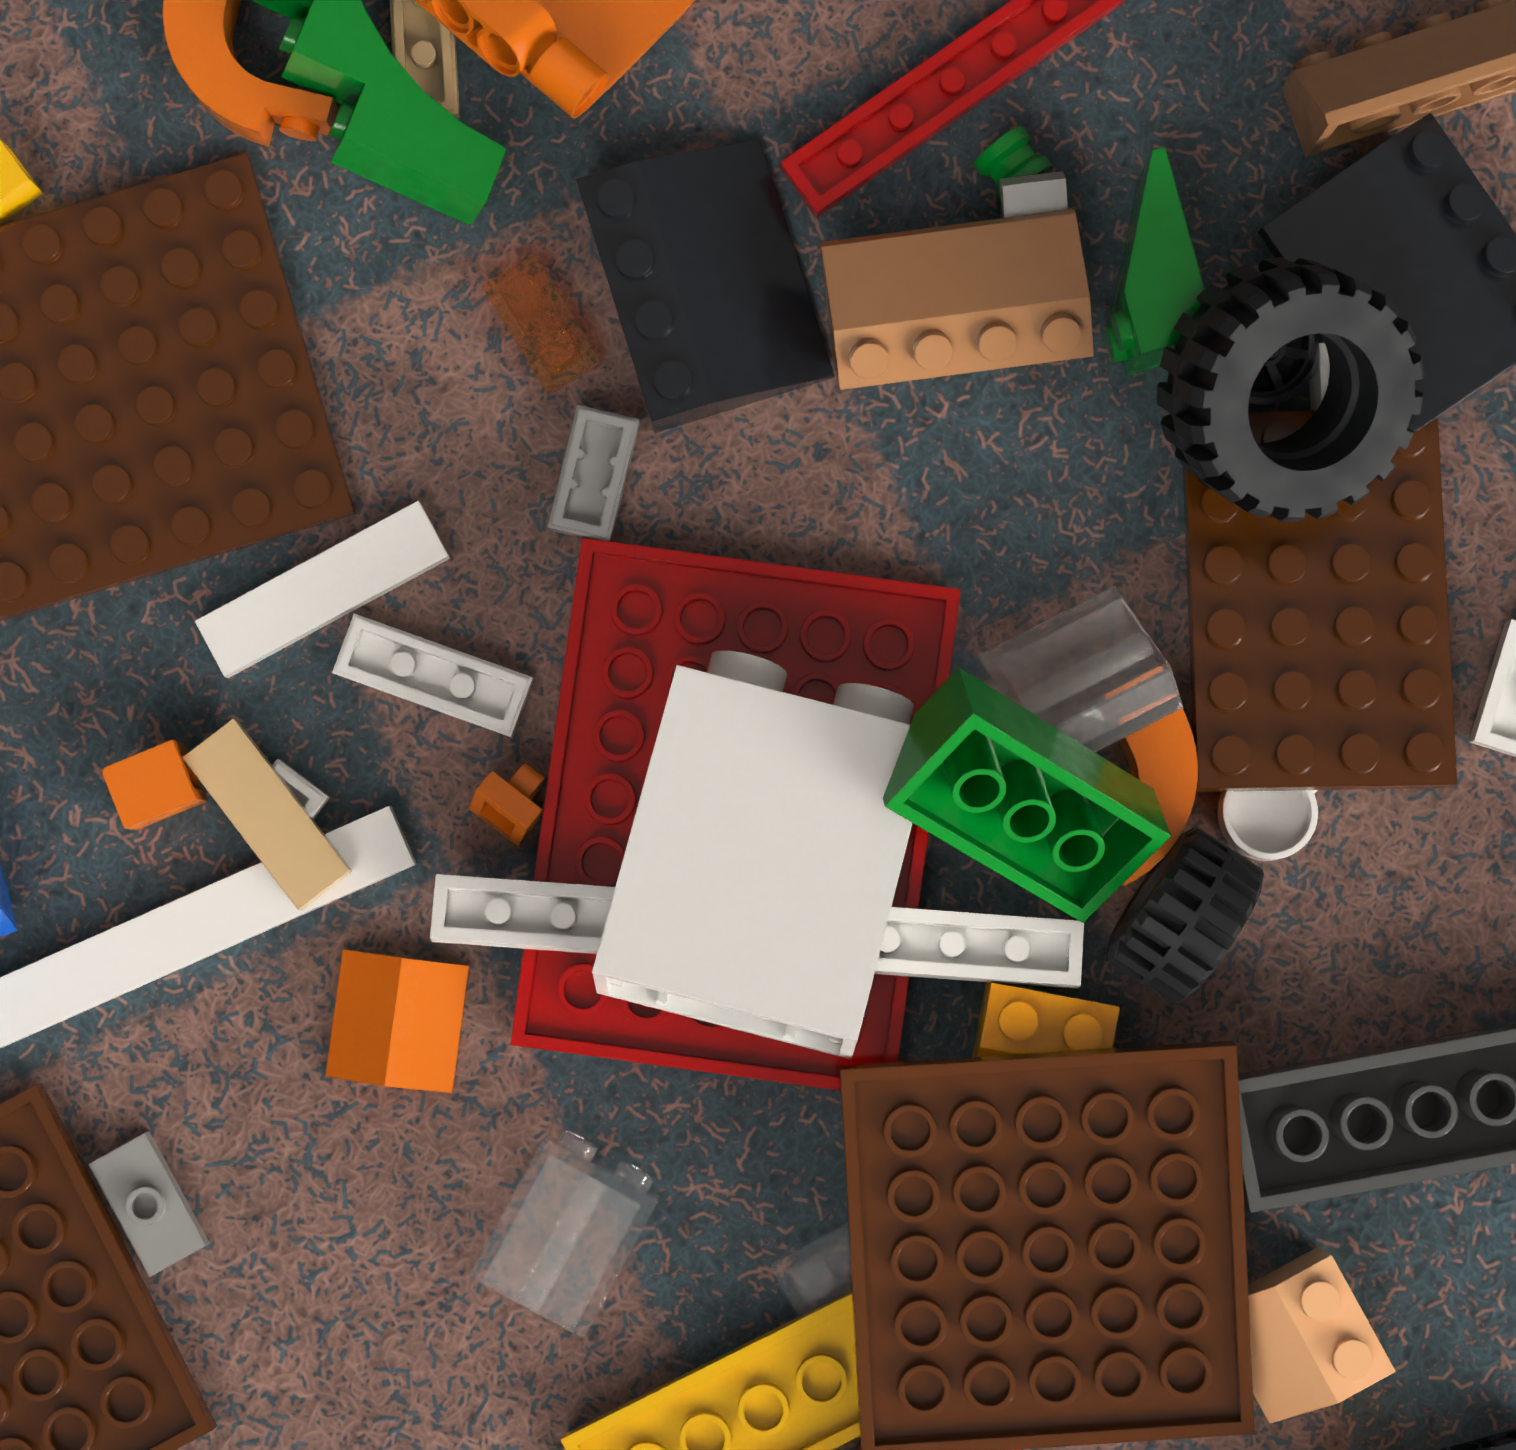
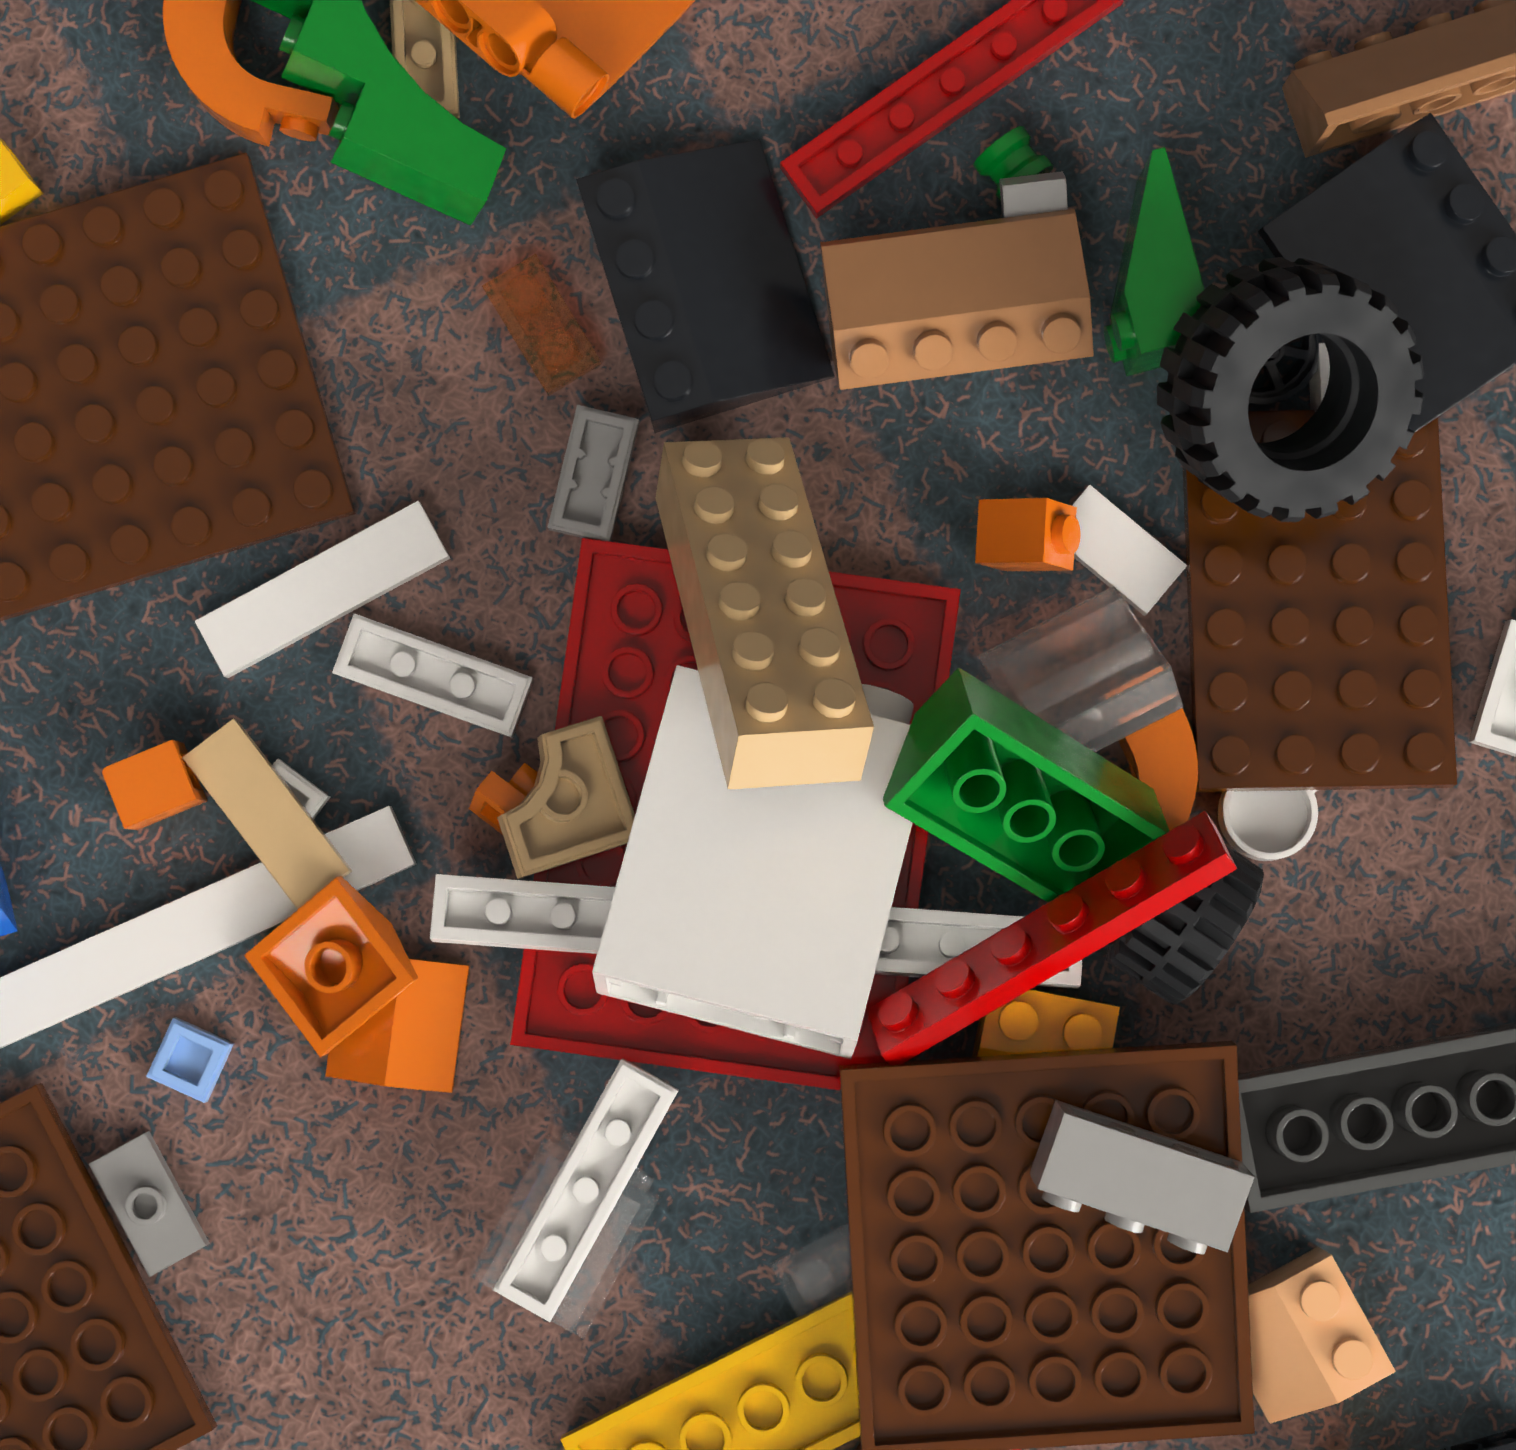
none -> light blue tile [146,1017,234,1103]
none -> orange slope [244,876,418,1057]
none -> white tile [493,1058,679,1322]
none -> tan tile [497,716,635,879]
none -> tan brick [655,437,874,789]
none -> red plate [866,811,1237,1065]
none -> orange brick [975,498,1081,571]
none -> light grey brick [1030,1100,1255,1254]
none -> white tile [1072,485,1187,616]

